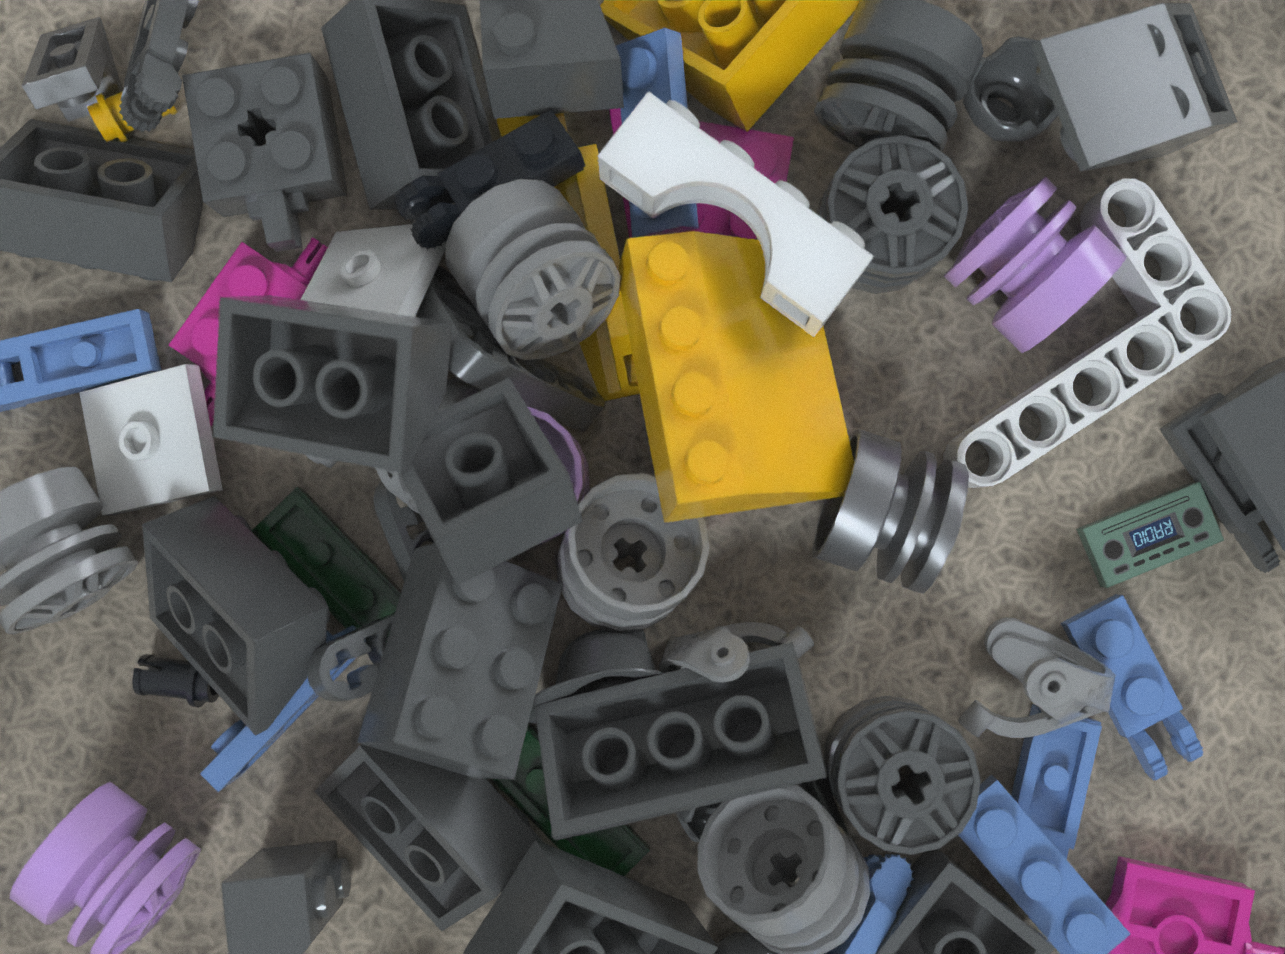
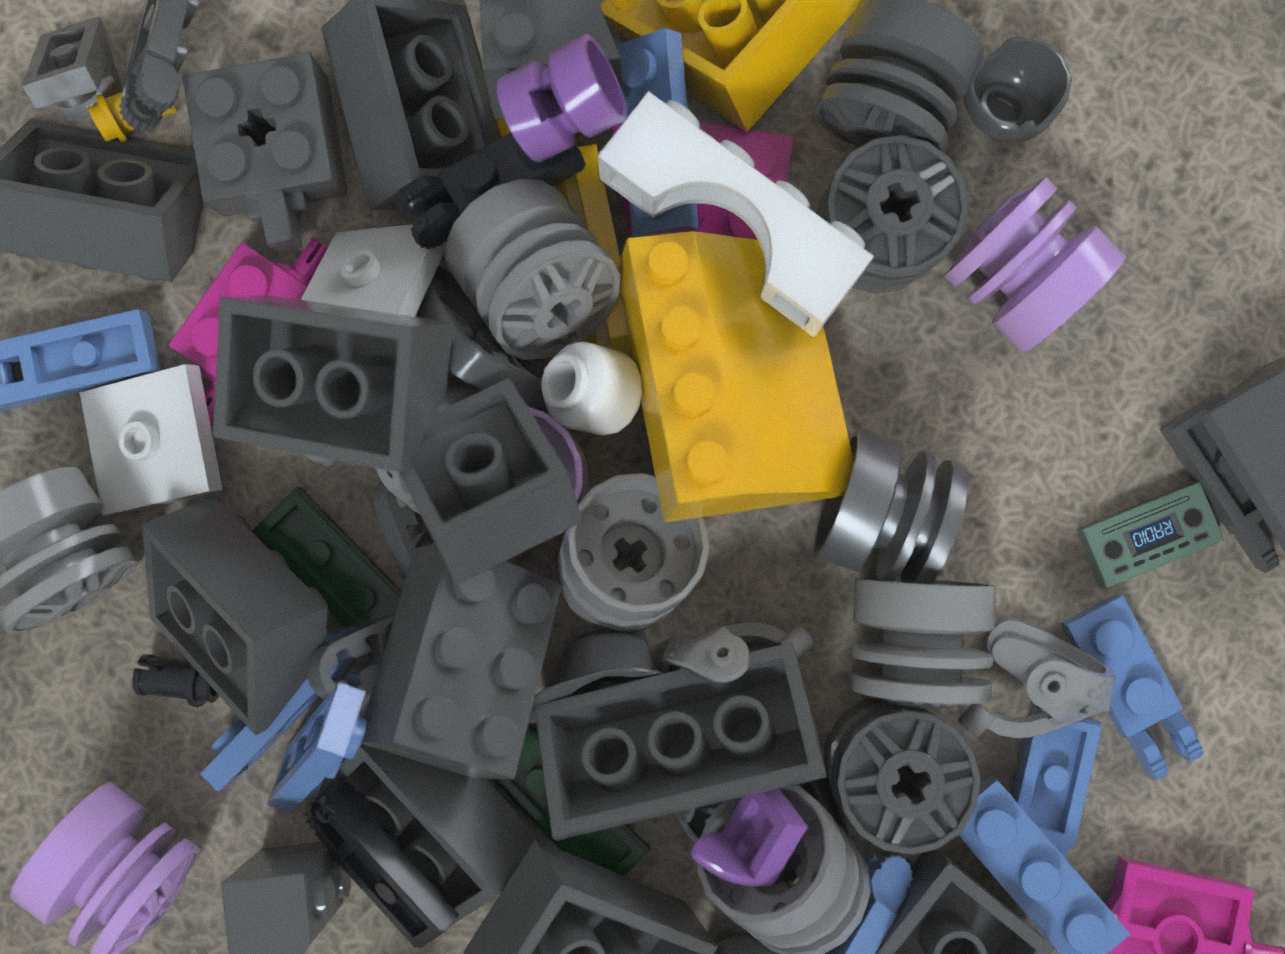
white beam [943,179,1231,488] -> none
slope [1031,2,1238,172] -> none
none -> medium blue plate [266,682,367,813]
none -> black hinge [304,779,460,948]
none -> medium lavender wheel [496,33,627,162]
none -> white head [542,341,642,436]
none -> medium lavender plate [691,788,808,887]
none -> light grey wheel [850,577,996,709]

